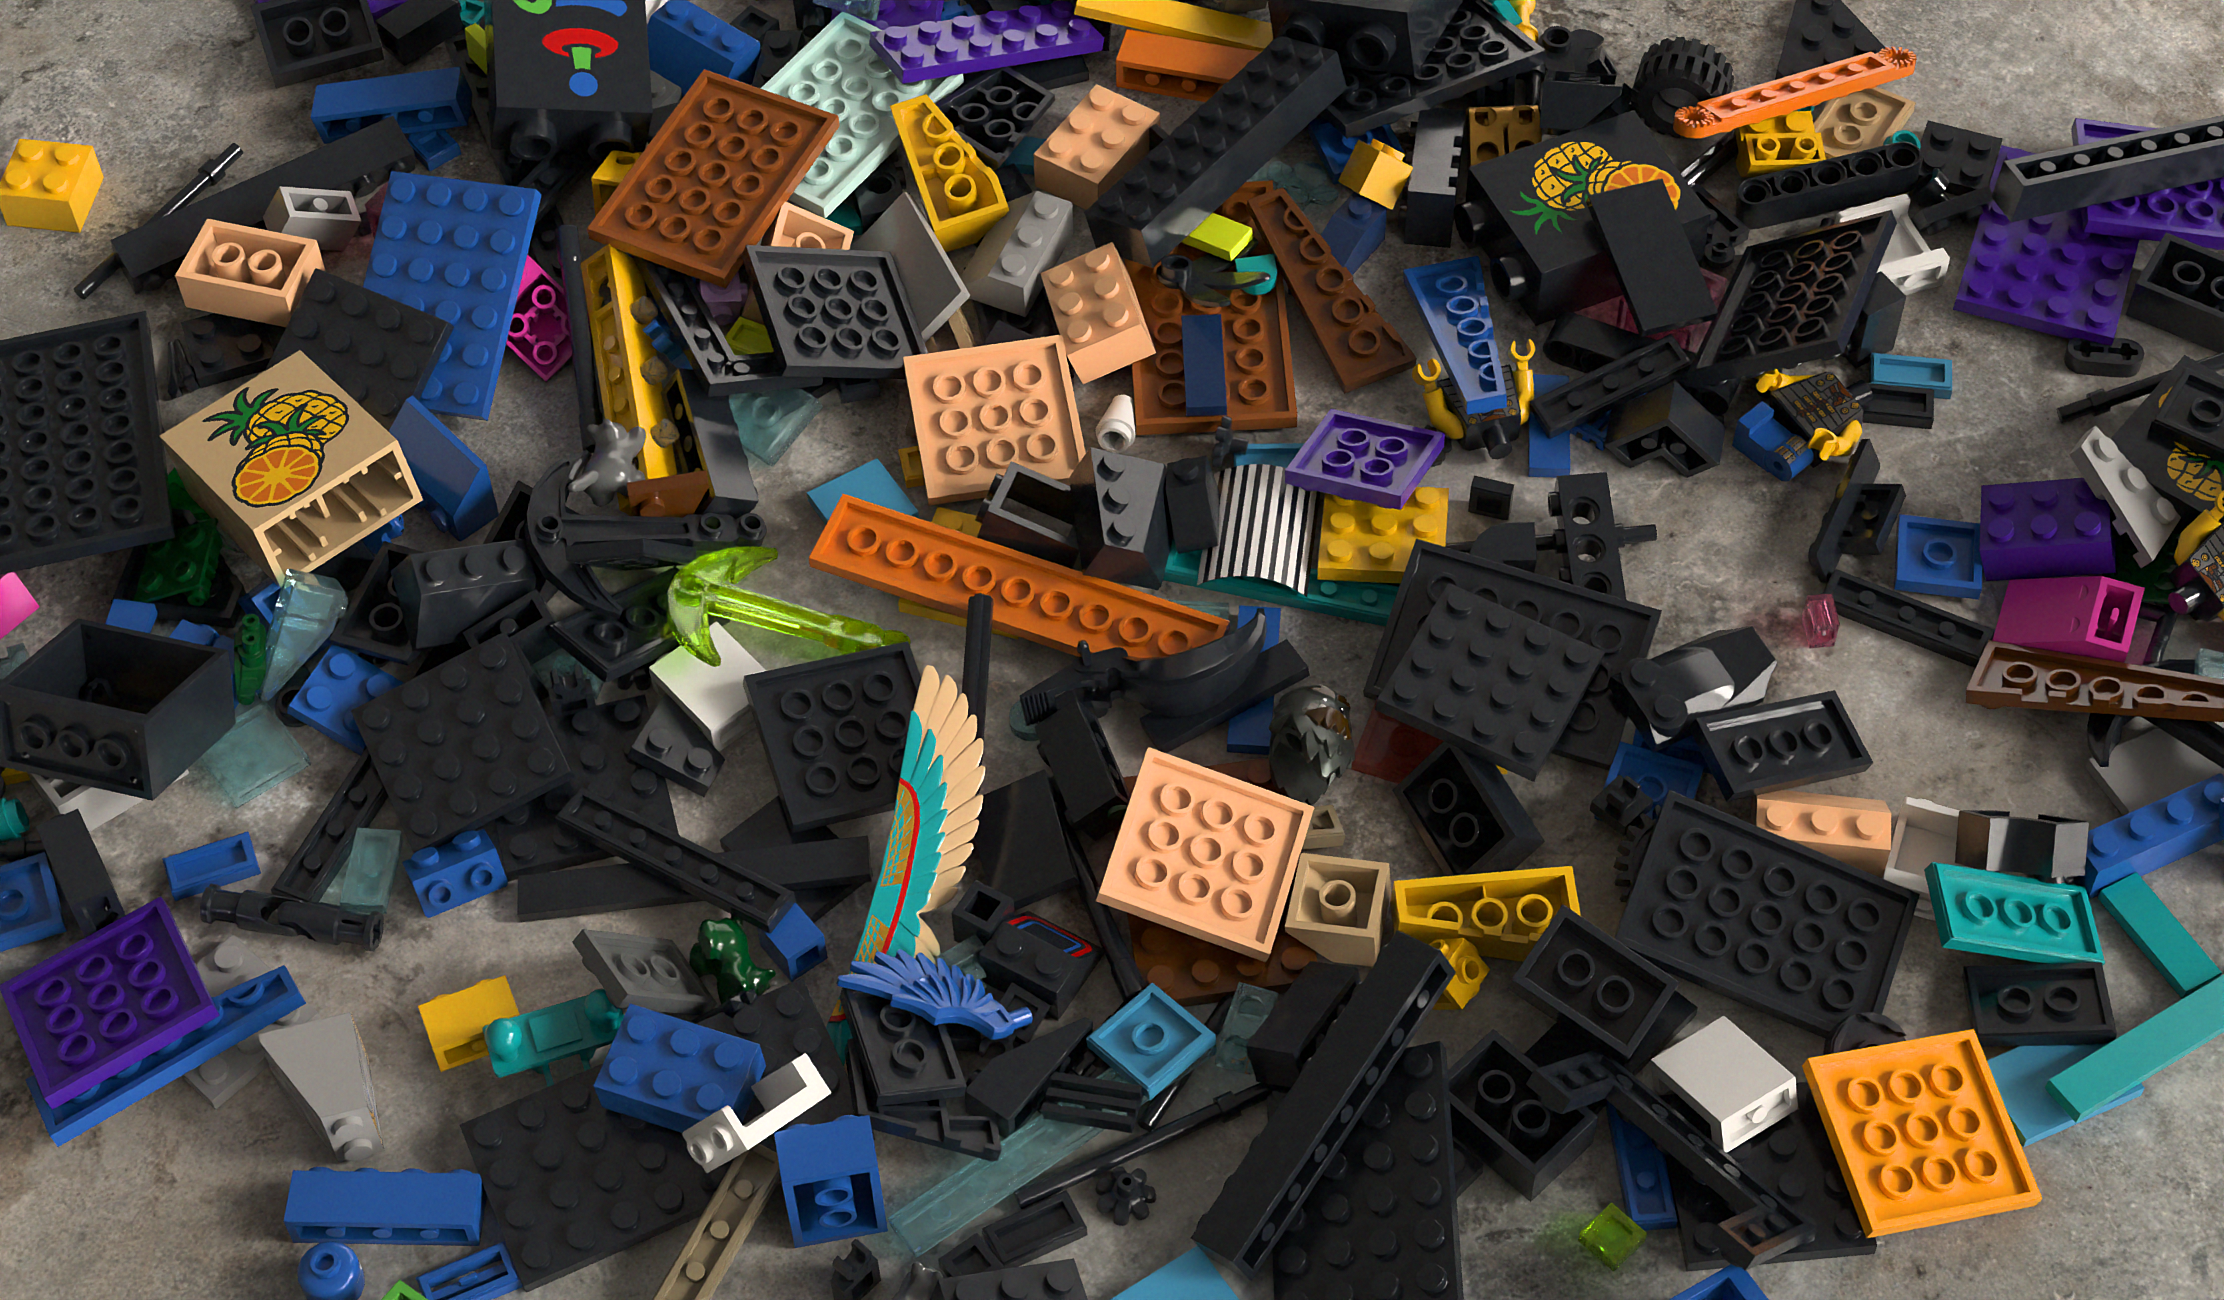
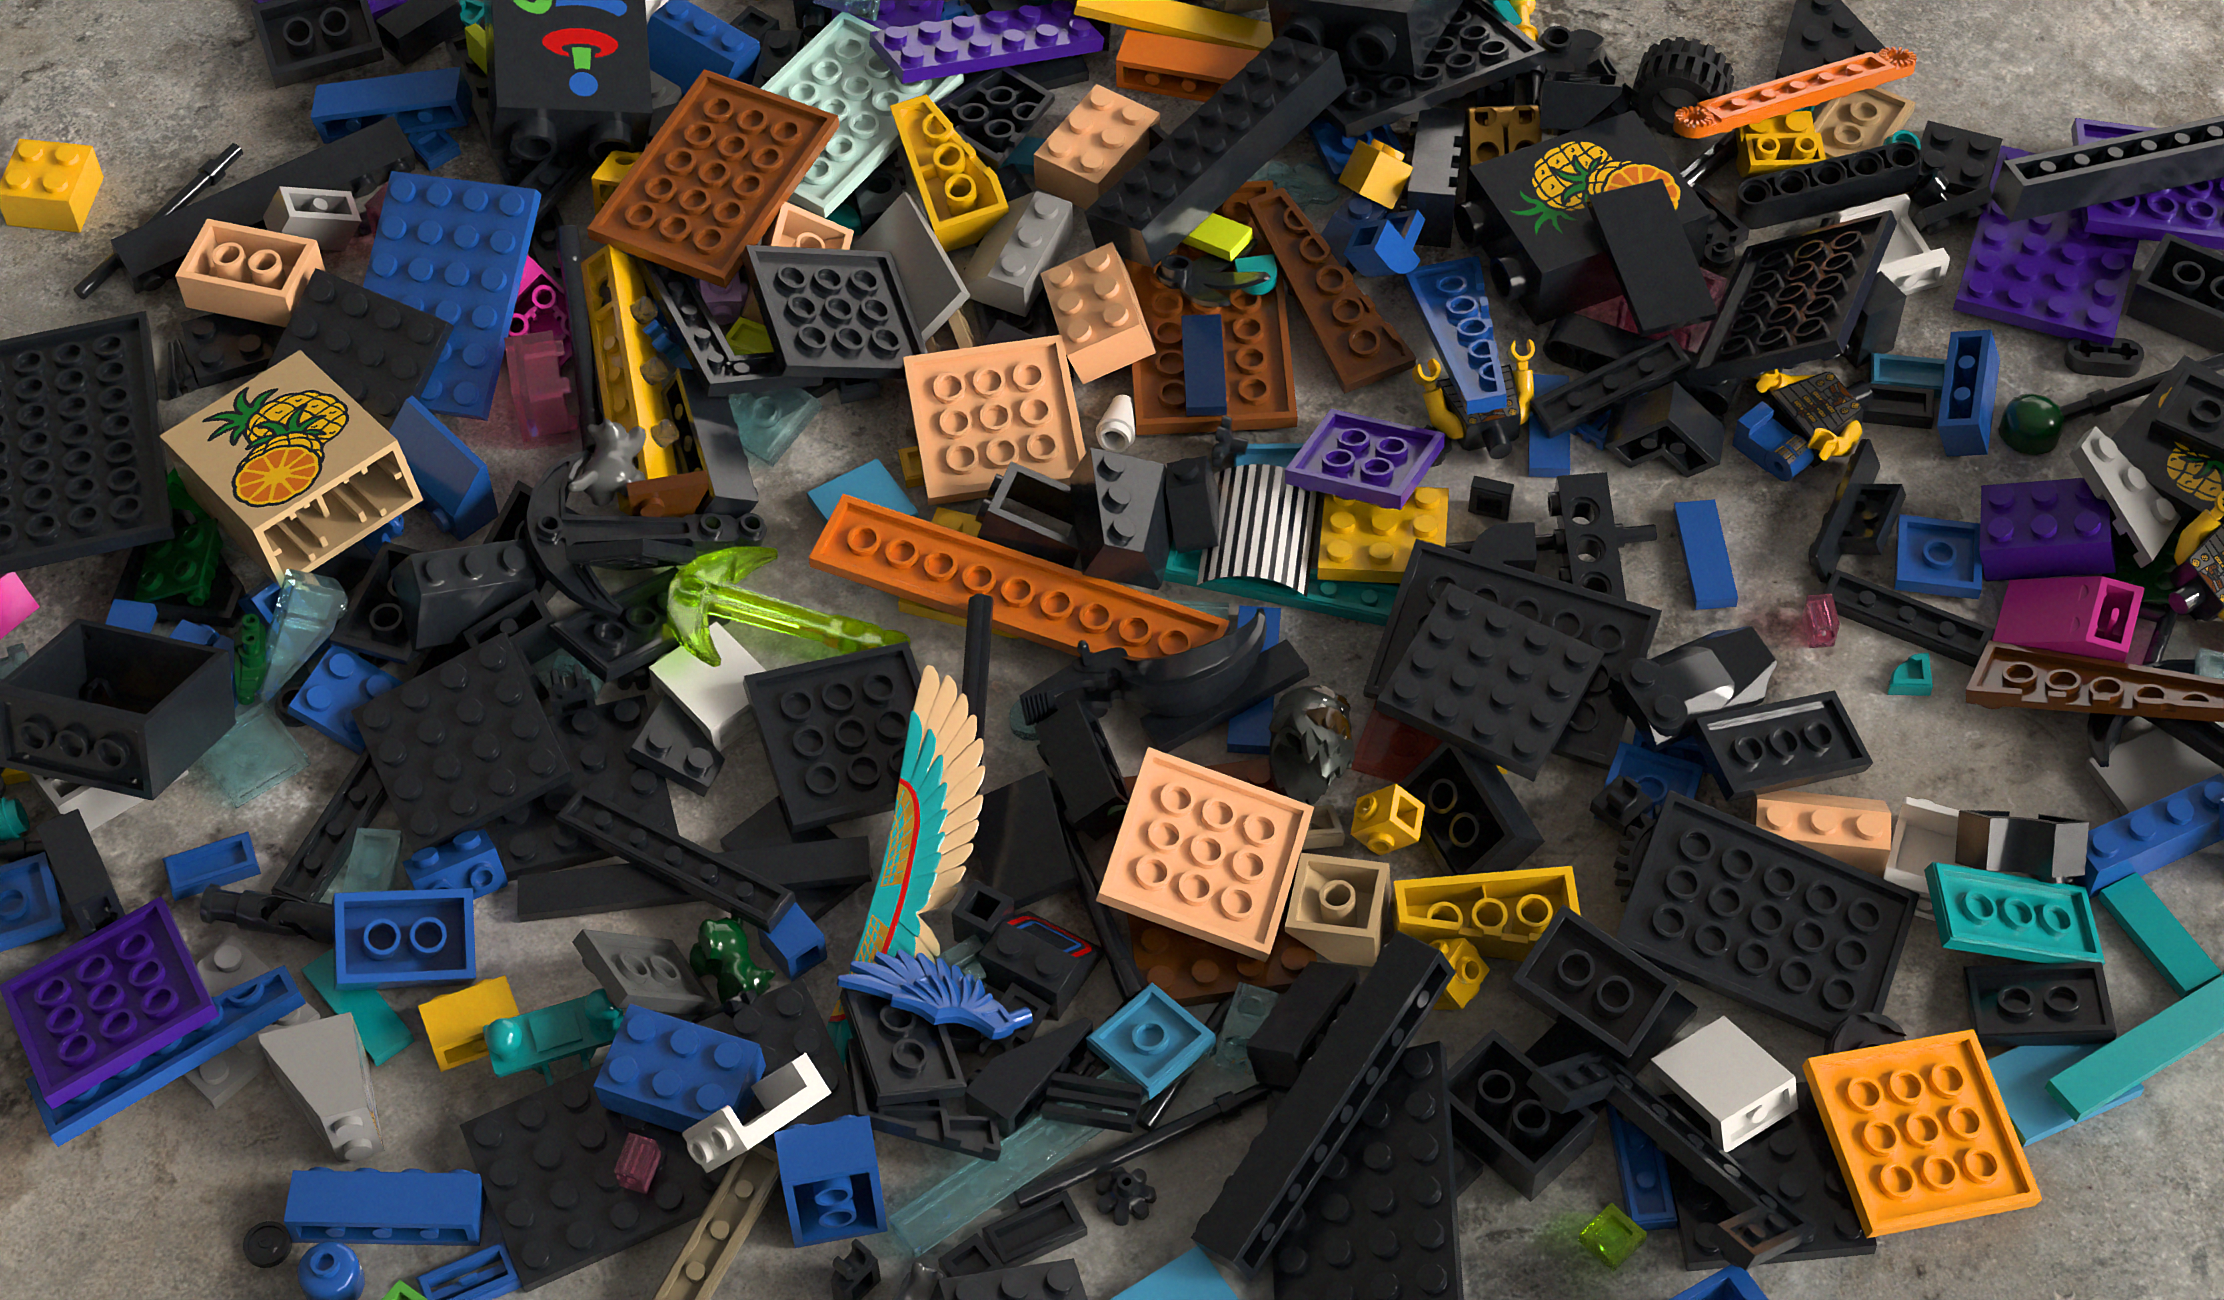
none -> black piece [243,1221,292,1268]
none -> teal tile [301,948,415,1067]
none -> blue brick [332,888,476,991]
none -> clear pink container [504,330,579,450]
none -> clear pink piece [614,1133,662,1194]
none -> blue brick [1343,209,1426,278]
none -> yellow brick [1350,783,1425,856]
none -> blue tile [1673,499,1738,610]
none -> teal tile [1887,653,1933,696]
none -> blue brick [1937,329,2000,457]
none -> dark green hair [1998,393,2065,455]

